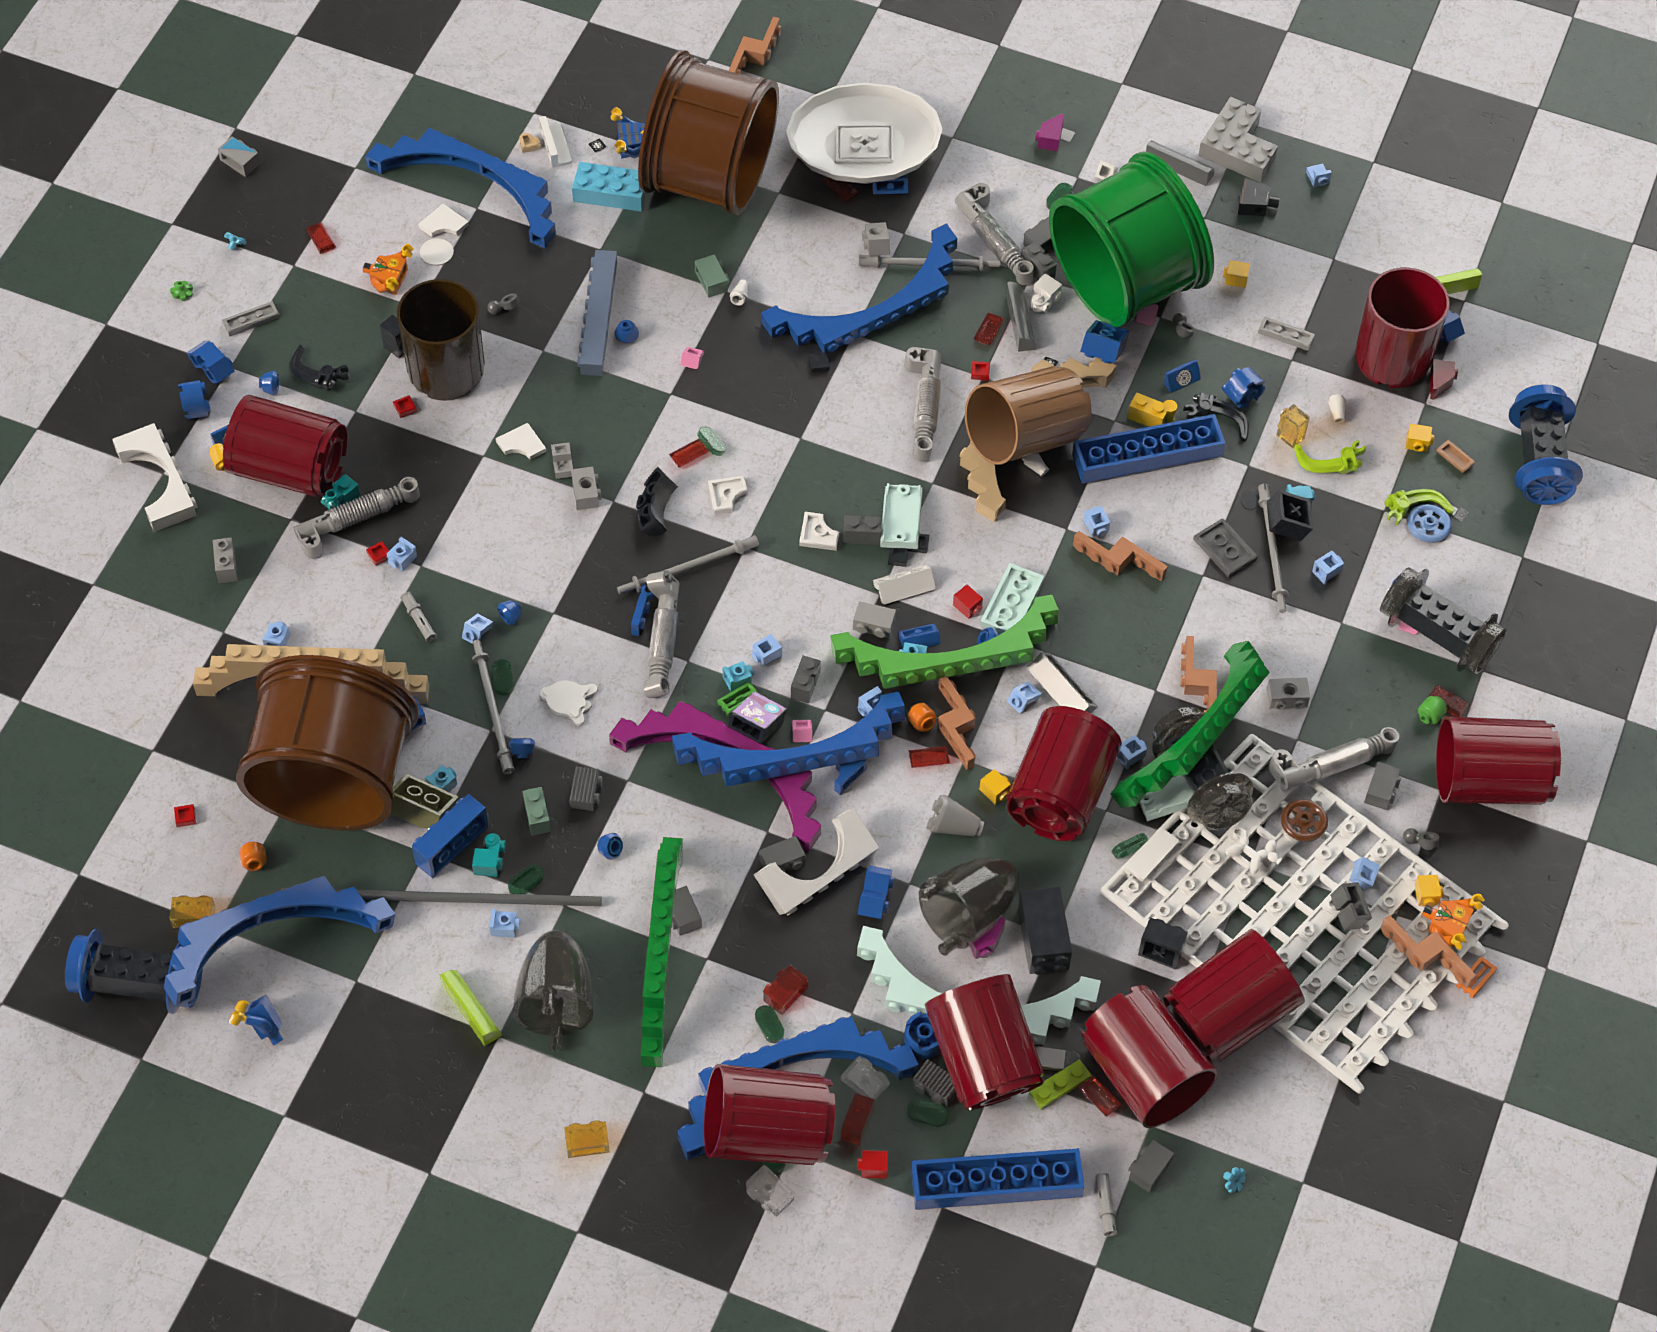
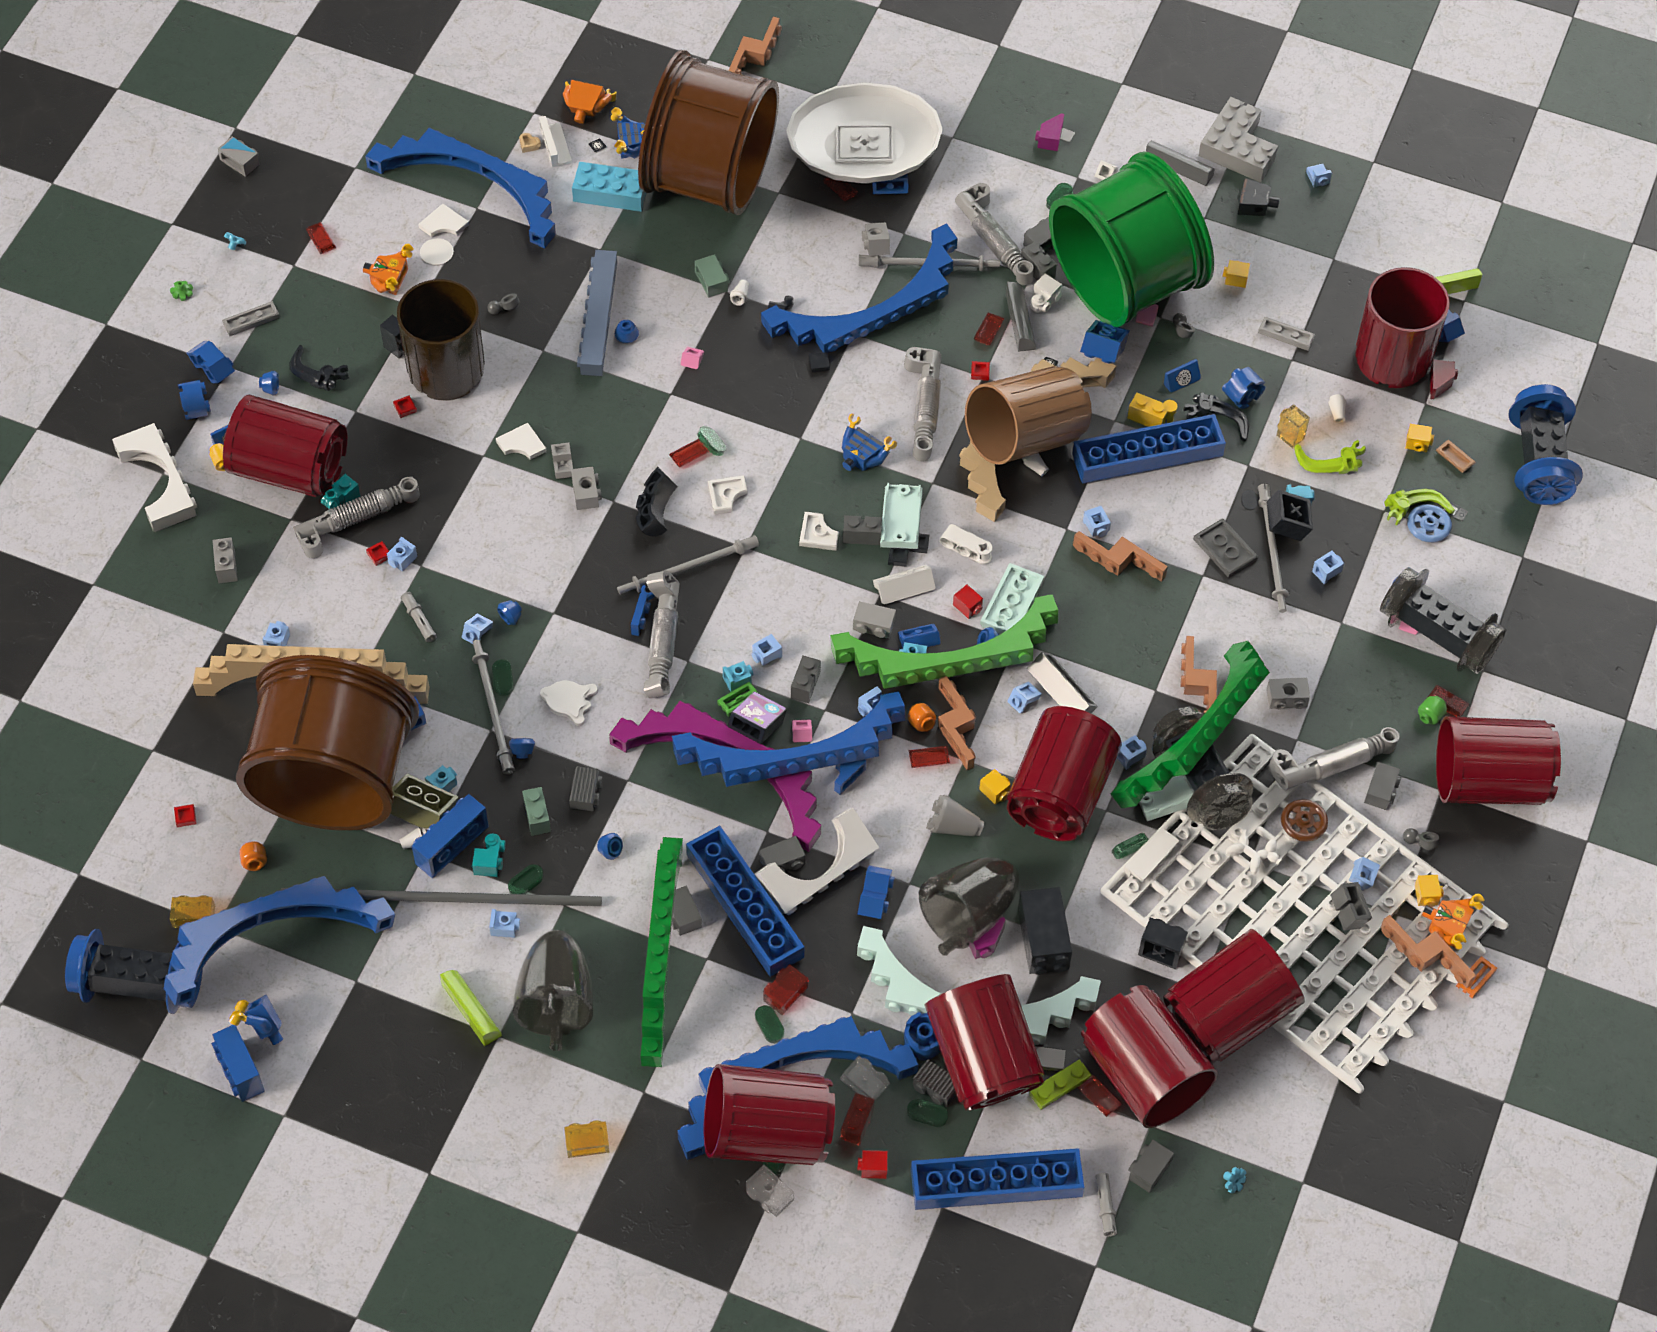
none -> blue brick [211,1025,265,1102]
none -> white cone [399,827,427,850]
none -> orange torso [563,80,617,123]
none -> blue brick [686,825,805,977]
none -> black arm [768,295,794,310]
none -> blue torso [842,413,897,471]
none -> white piece [939,524,992,565]

